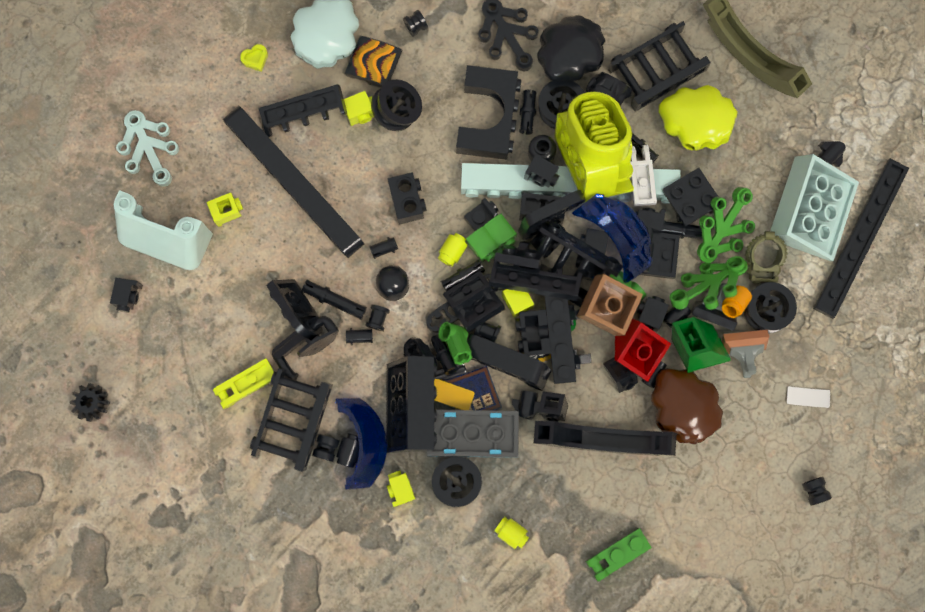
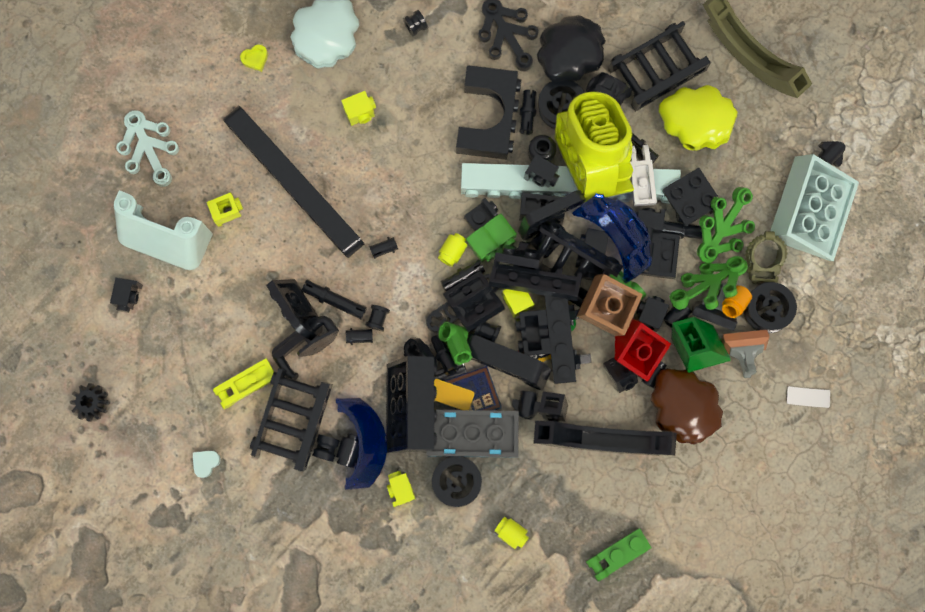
black hinge [259,84,347,137] -> none
slope [345,36,403,87] -> none
black wheel [371,79,422,131] -> none
black hair [376,265,409,301] -> none
black brick [387,172,427,225] -> none
black wheel [802,476,832,506] -> none
black tile [813,158,909,319] -> none
none -> light aqua tile [193,451,221,478]

